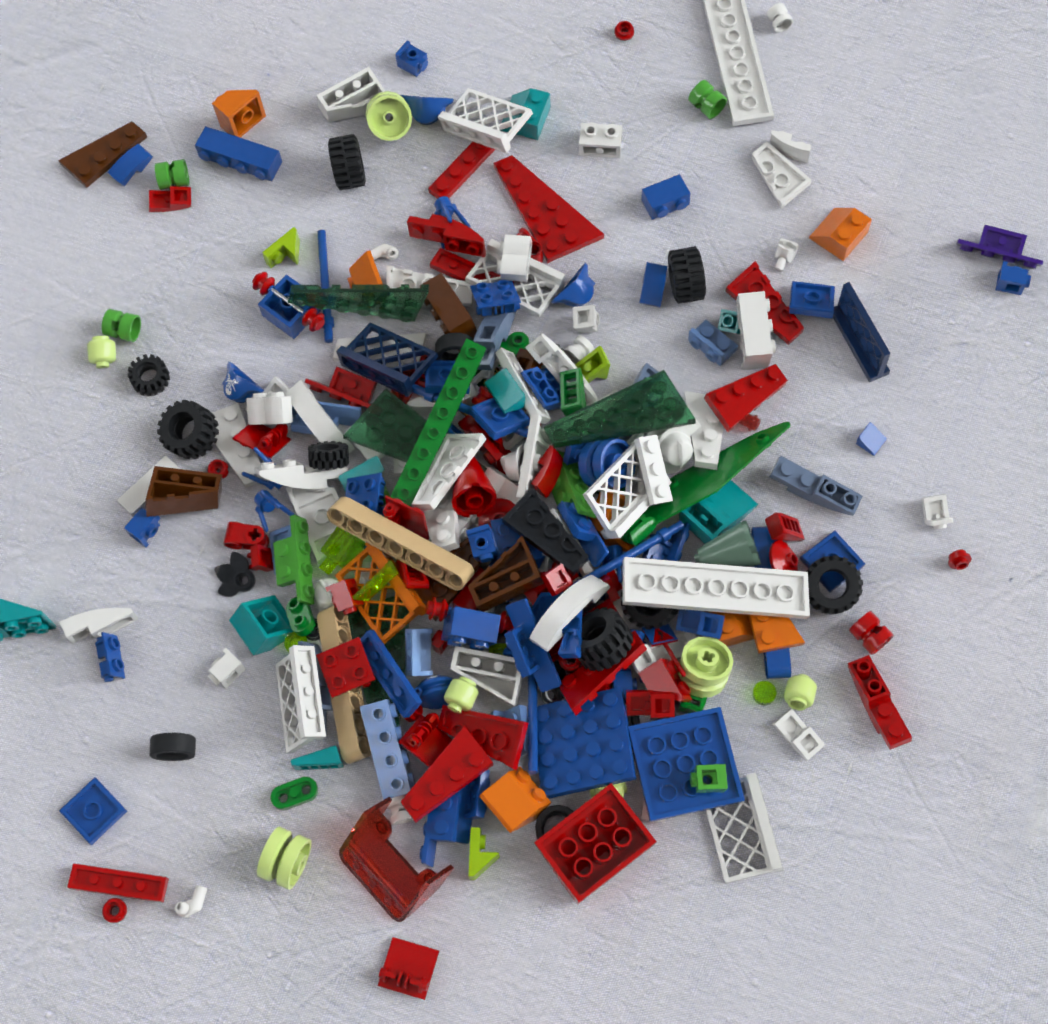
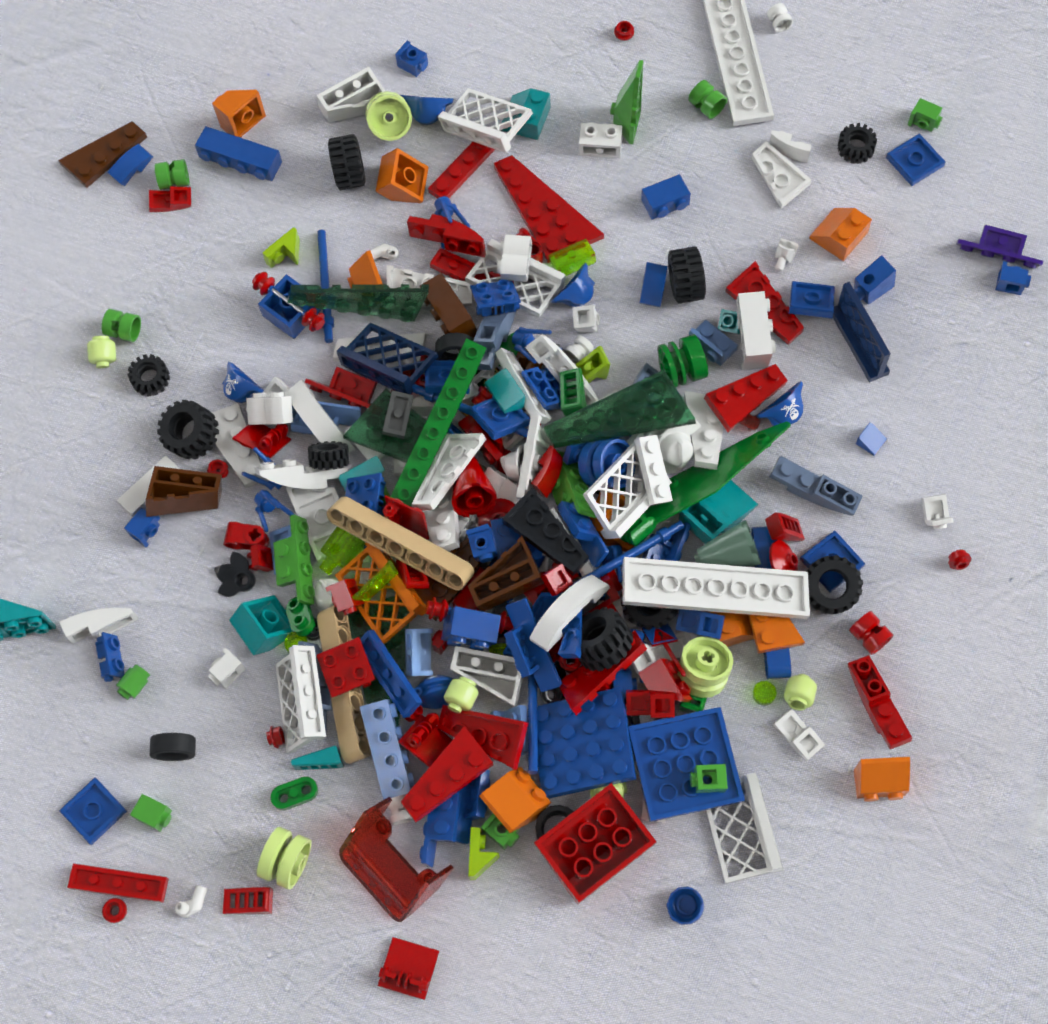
none -> bright green brick [116,664,150,700]
none -> bright green brick [130,794,172,832]
none -> red slope [223,887,273,914]
none -> red plate [266,726,285,748]
none -> orange slope [375,148,429,203]
none -> dark grey plate [382,390,414,439]
none -> bright green brick [481,814,520,850]
none -> blue plant [512,327,562,364]
none -> clear neon green slope [548,239,596,276]
none -> bright green wedge [610,60,644,144]
none -> green wheel [657,334,708,389]
none -> blue hair [666,886,704,925]
none -> blue hat [756,381,803,426]
none -> black tyre [837,123,877,164]
none -> blue torso [854,255,896,304]
none -> orange slope [854,757,910,802]
none -> blue tile [886,133,946,186]
none -> bright green brick [908,98,943,132]

